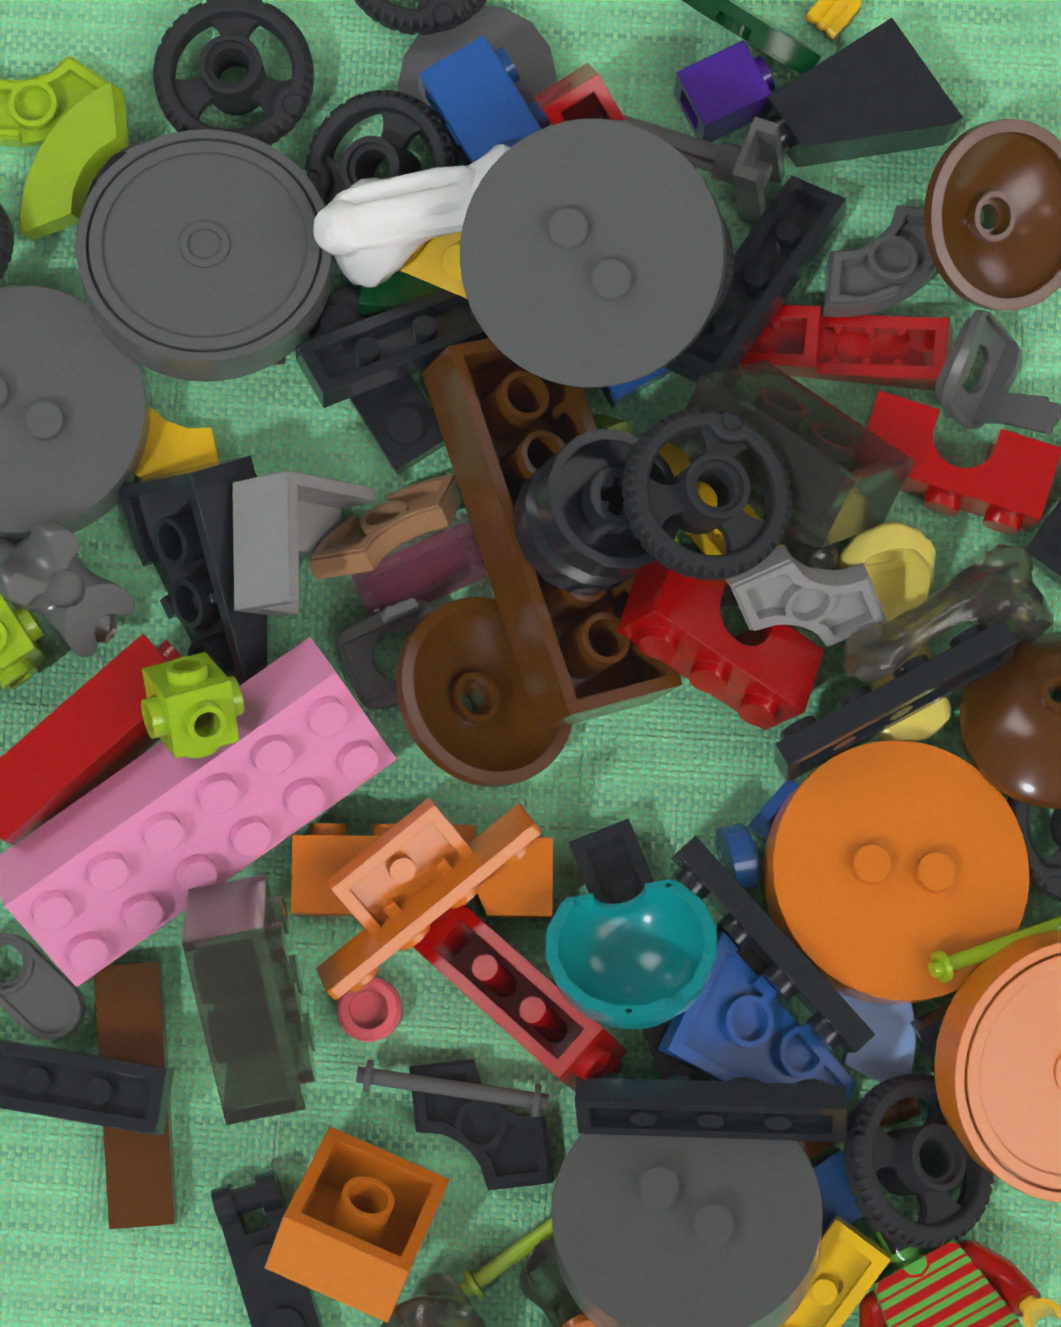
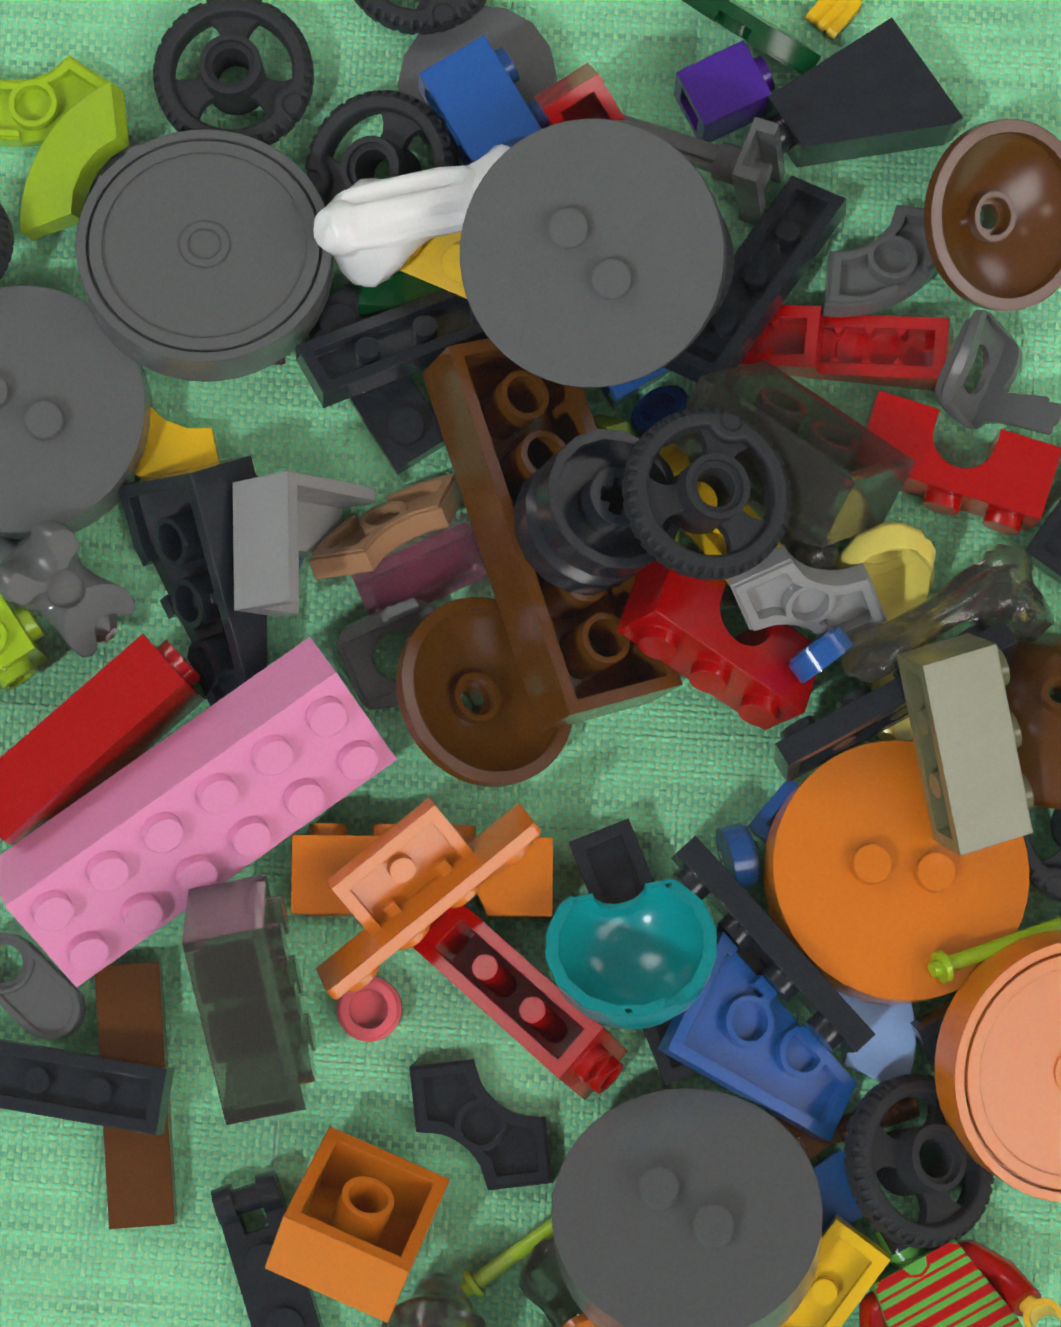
lime brick [141,652,244,759] -> none
dark grey axle [356,1059,549,1117] -> none
black plate [575,1073,847,1142] -> none
none -> blue tile [631,385,696,447]
none -> blue tile [788,625,854,684]
none -> brick [896,633,1034,856]

